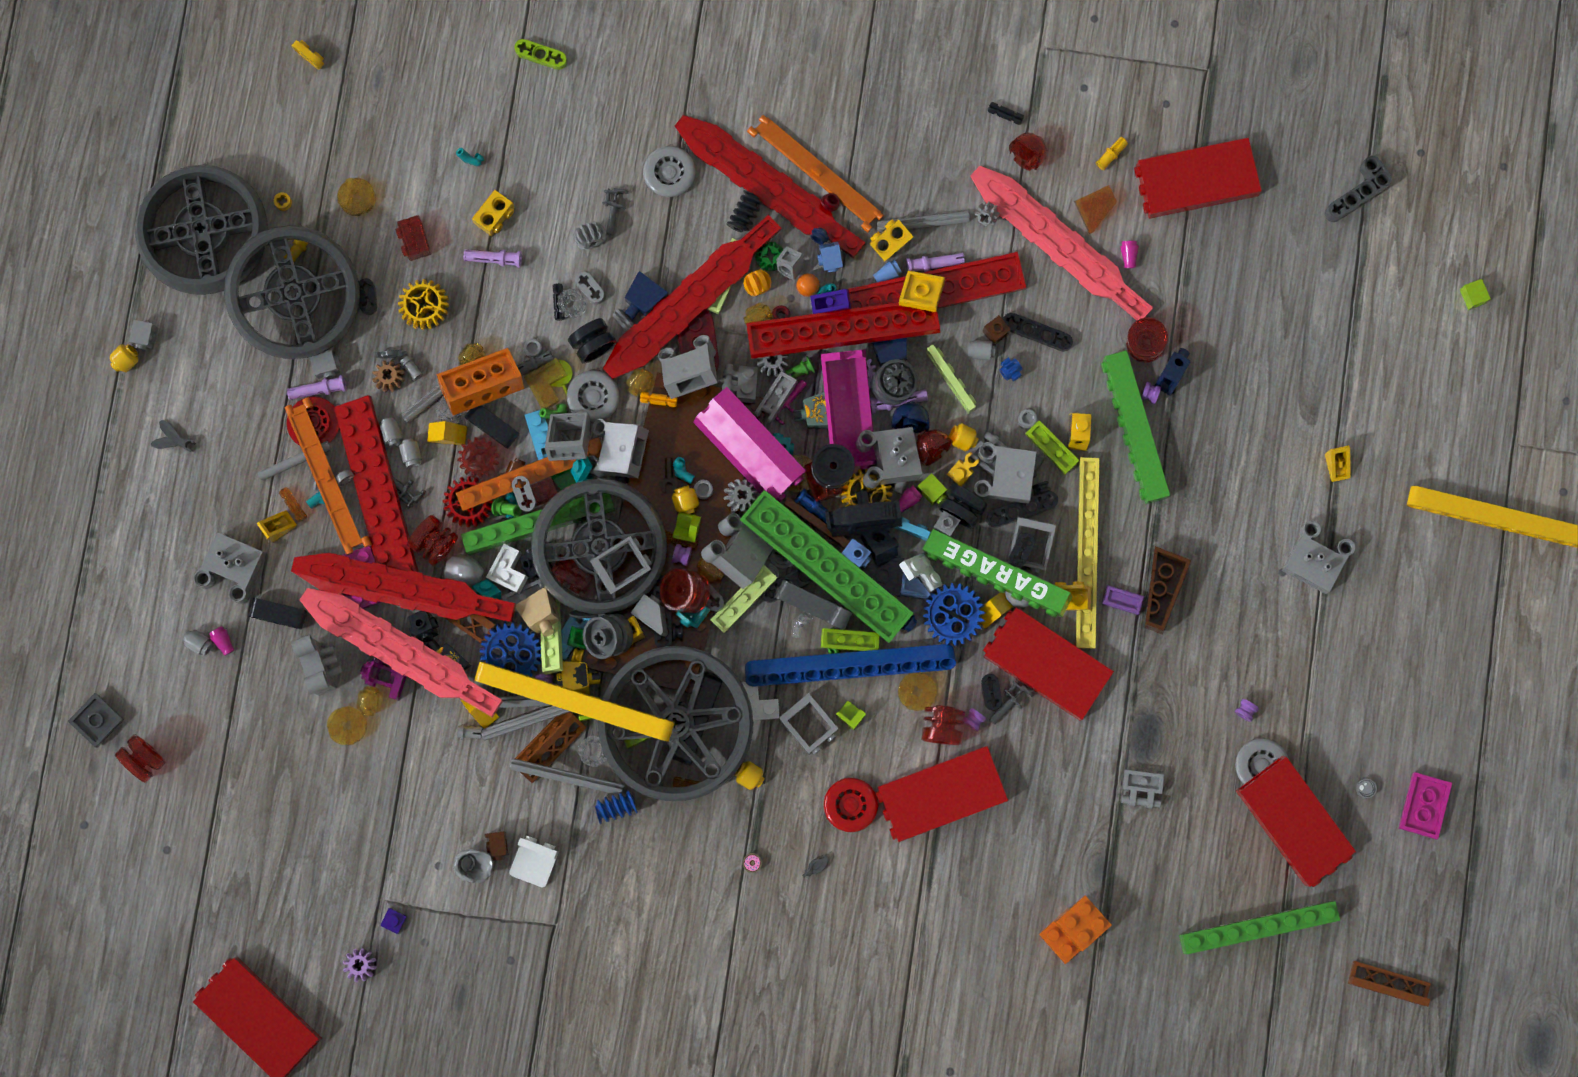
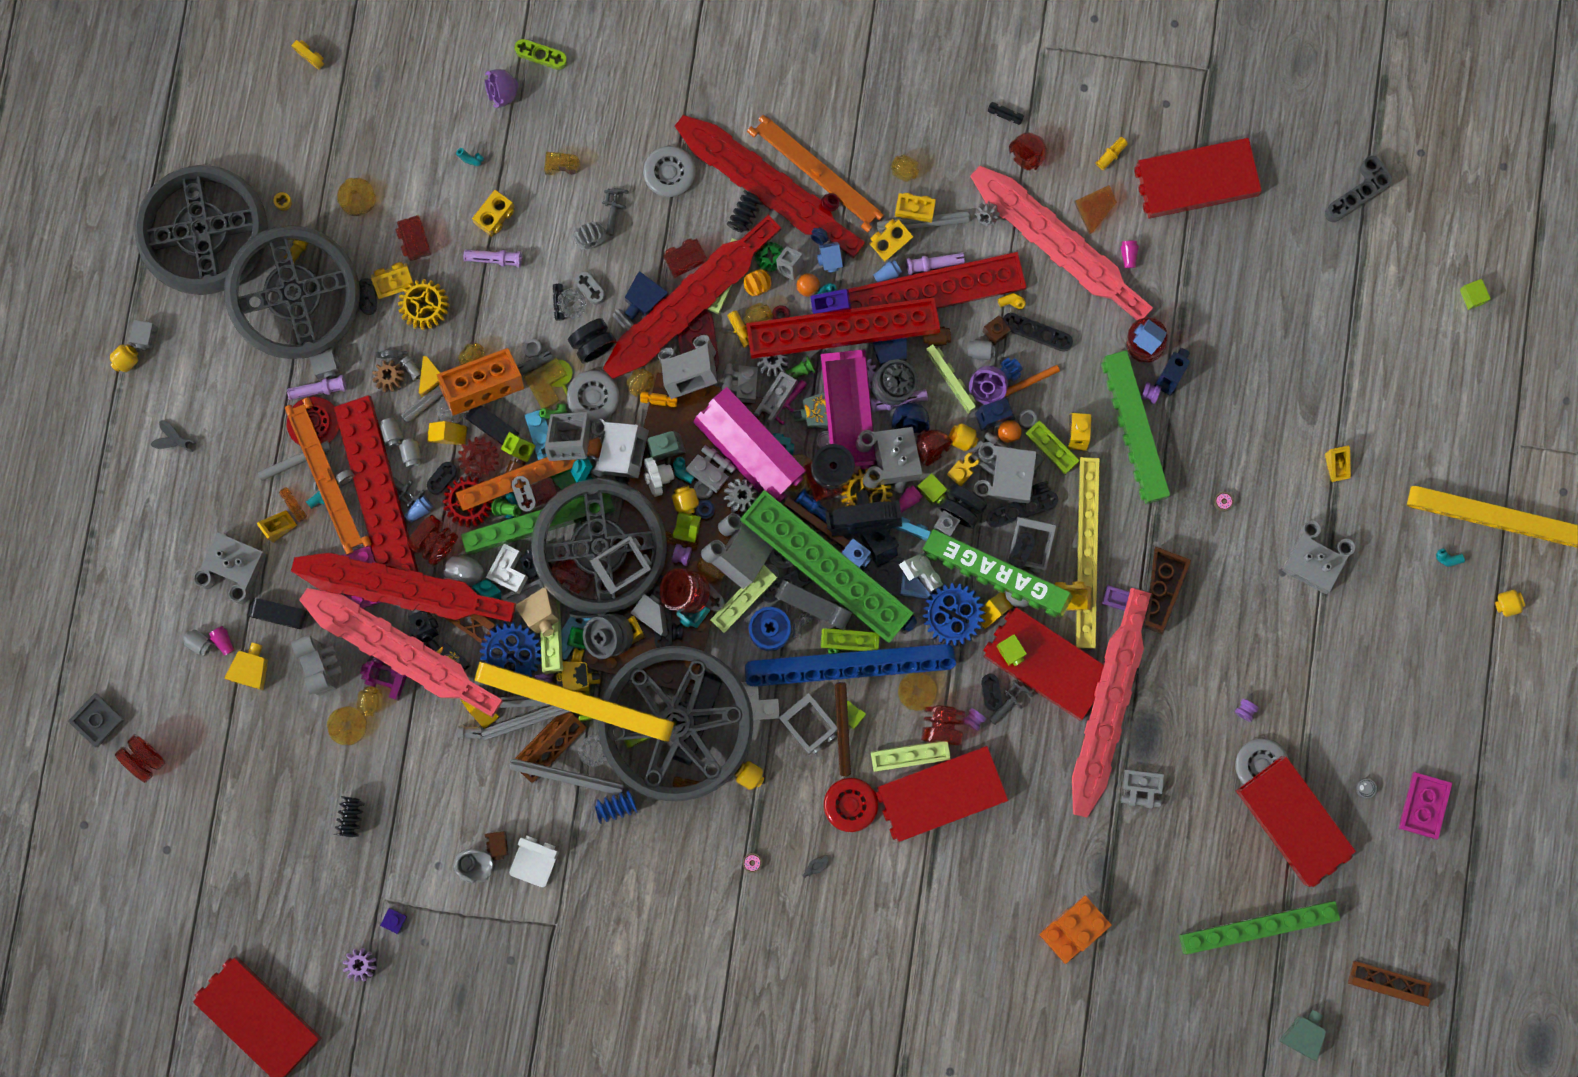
yellow tile [899,270,945,312] -> none
none -> yellow torso [224,642,268,690]
none -> black piece [333,796,365,838]
none -> yellow bracket [371,262,415,299]
none -> medium blue cone [404,496,433,523]
none -> yellow slope [419,356,440,397]
none -> black beam [427,462,457,495]
none -> medium lavender cylinder [485,69,519,108]
none -> lime brick [501,432,536,462]
none -> clear yellow leg [544,152,581,175]
none -> white plant [644,457,674,497]
none -> sand green torso [646,431,686,462]
none -> clear red brick [663,238,707,278]
none -> light grey plate [686,445,736,493]
none -> dark blue plate [695,500,715,519]
none -> yellow axle [727,311,749,348]
none -> blue wheel [749,607,791,651]
none -> light grey tile [816,431,830,448]
none -> reddish brown axle [835,682,851,777]
none -> yellowish green plate [871,740,951,772]
none -> clear yellow head [890,154,919,182]
none -> yellow bracket [895,193,936,223]
none -> reddish brown brick [923,326,951,347]
none -> medium lavender cylinder [969,366,1008,405]
none -> dark blue torso [975,398,1015,431]
none -> lime brick [996,635,1027,666]
none -> yellow arm [997,293,1026,309]
none -> orange piece [998,420,1022,443]
none -> orange bar [1004,365,1060,398]
none -> coral plate [1072,588,1151,818]
none -> medium blue brick [1133,319,1167,355]
none -> tile [1214,492,1234,512]
none -> sand green torso [1280,1010,1326,1061]
none -> teal arm [1436,549,1465,567]
none -> yellow head [1495,589,1526,617]

